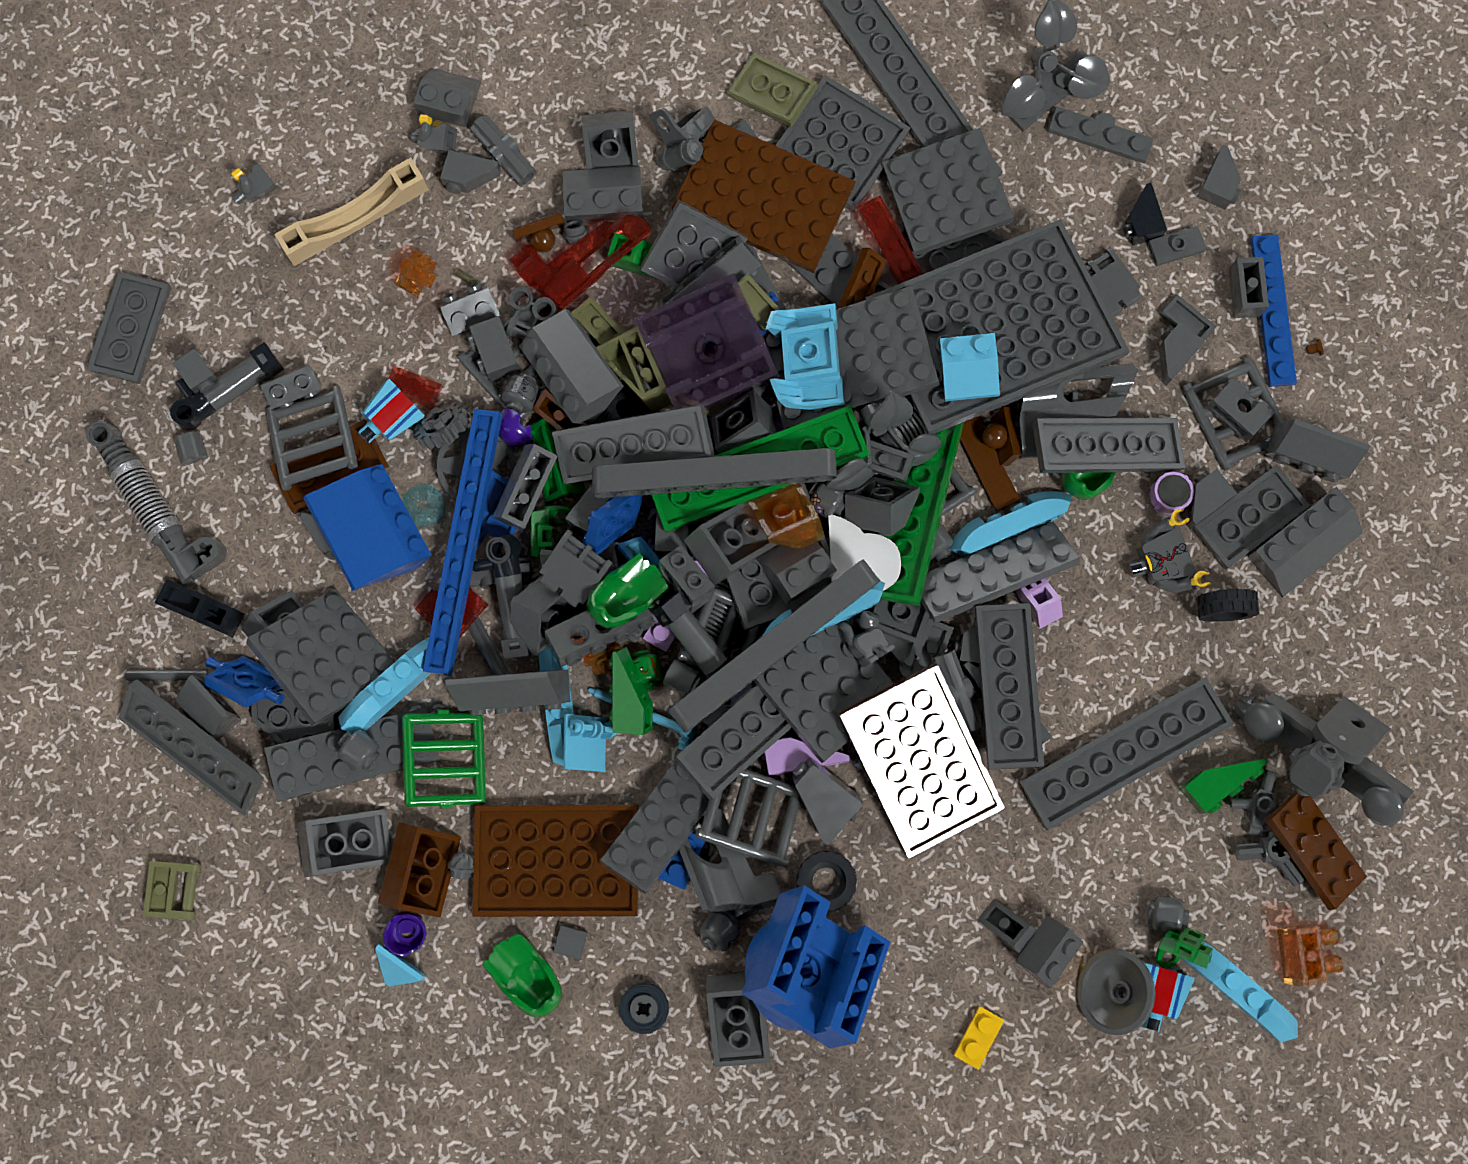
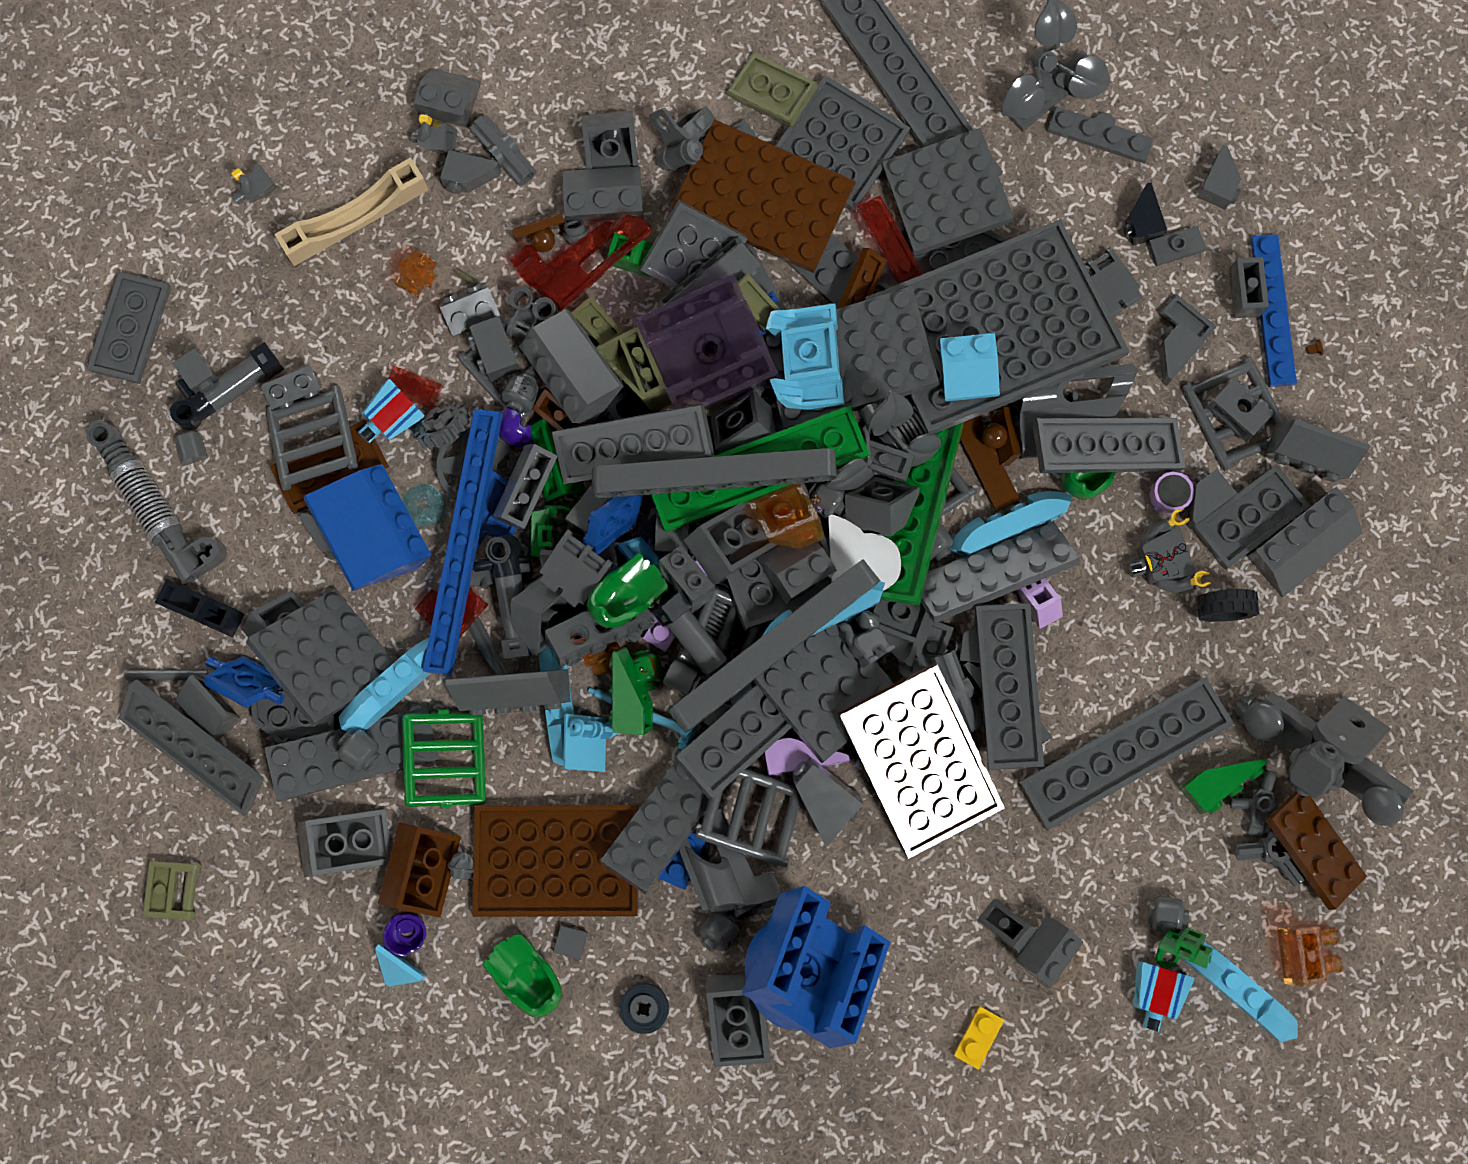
black tyre [796,851,857,912] -> none
dark grey dish [1077,949,1155,1035] -> none

